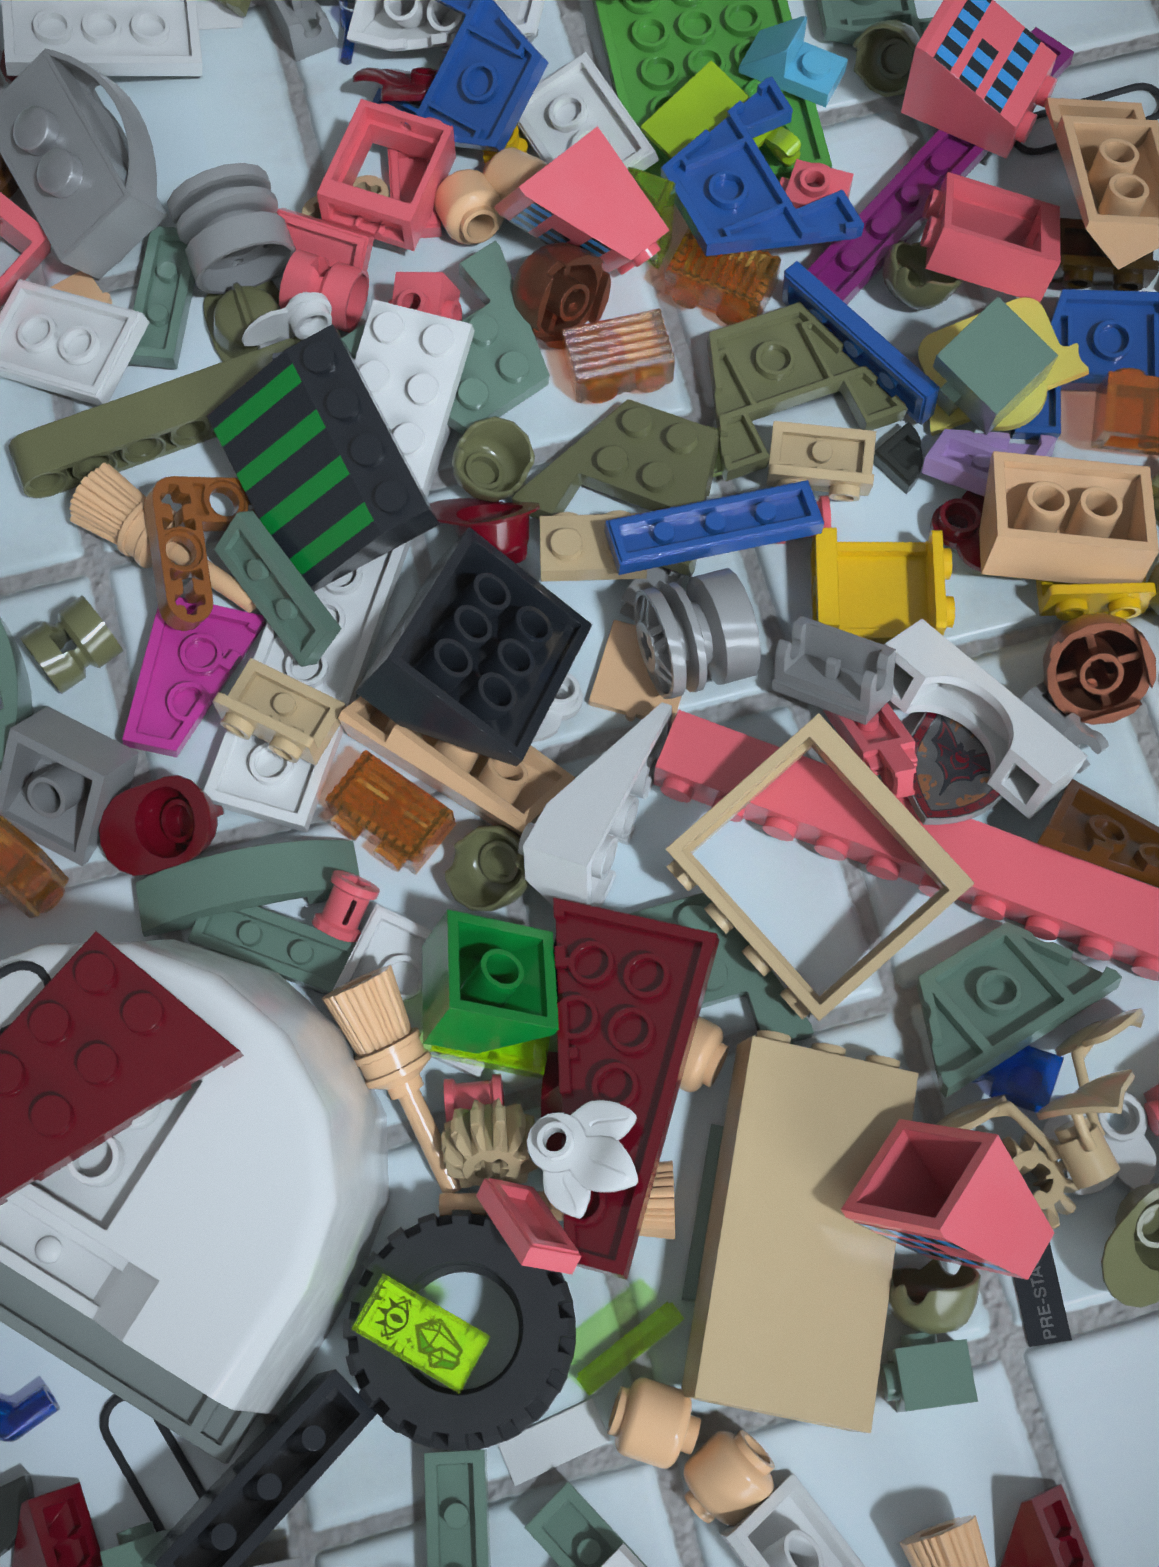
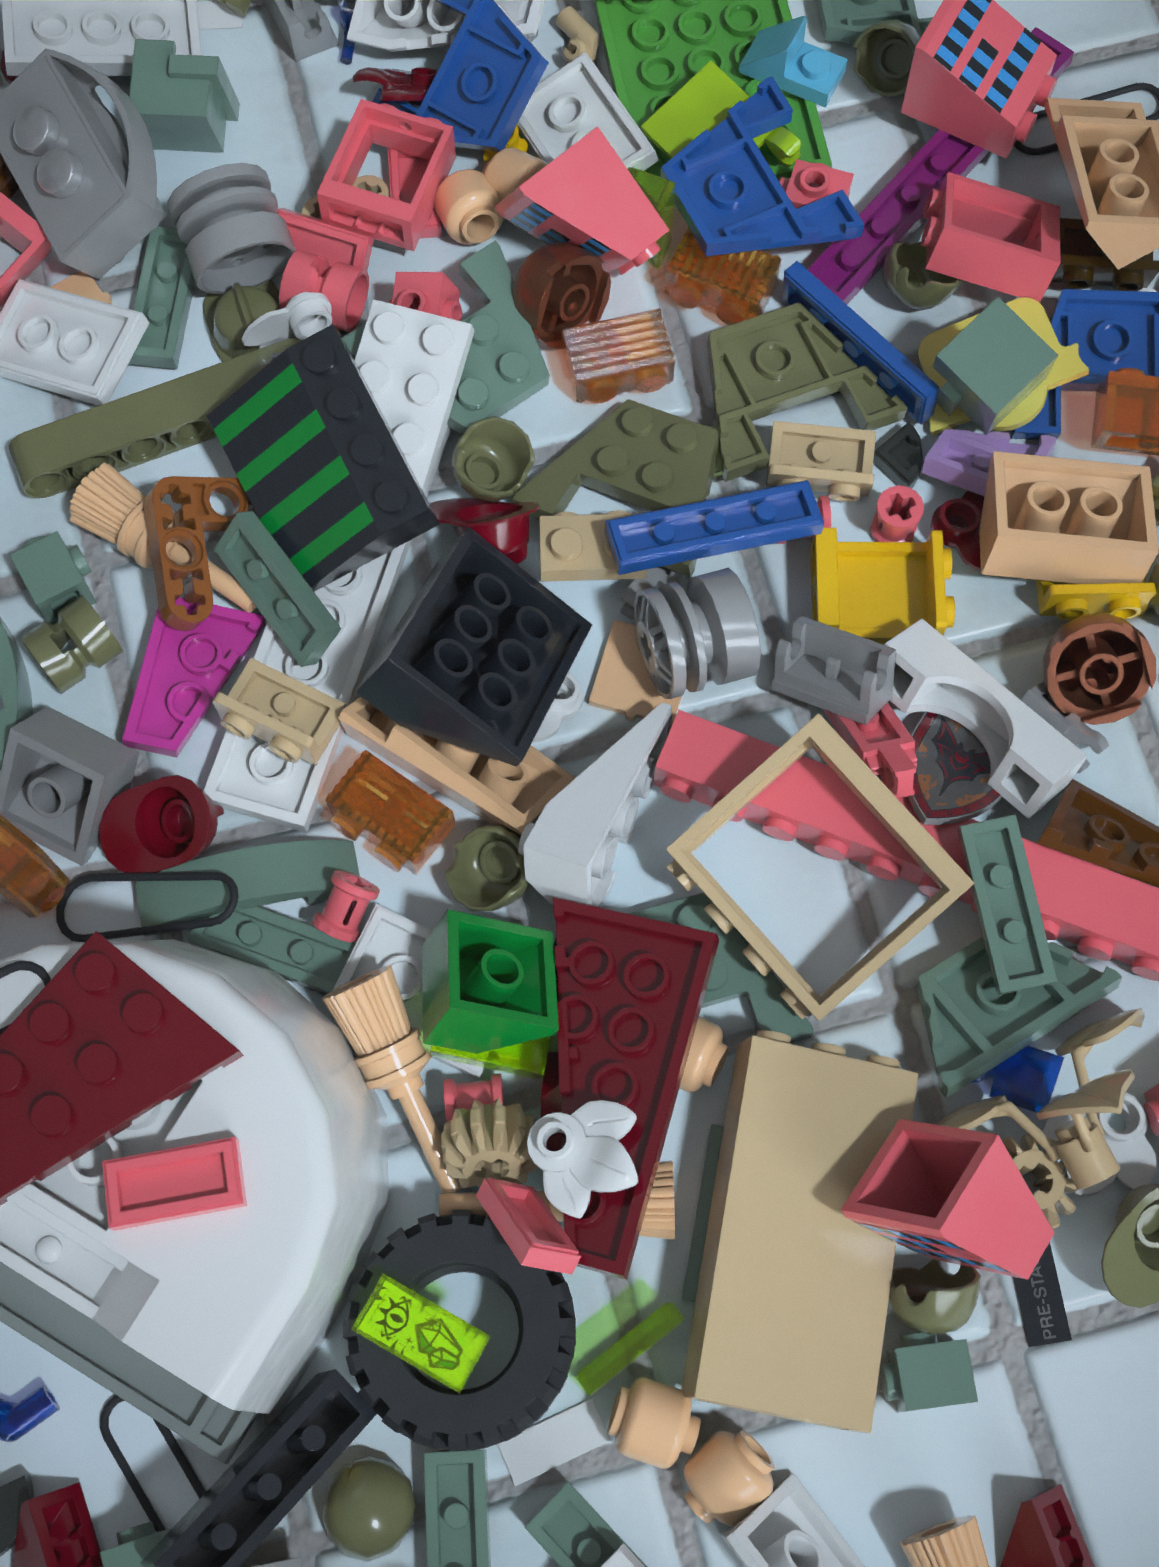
none -> sand green brick [9,531,97,624]
none -> black piece [56,872,239,943]
none -> coral tile [102,1137,247,1231]
none -> sand green plate [129,39,240,152]
none -> olive hair [322,1456,416,1562]
none -> tan arm [556,6,600,64]
none -> coral bush [870,485,924,542]
none -> sand green plate [957,814,1058,995]

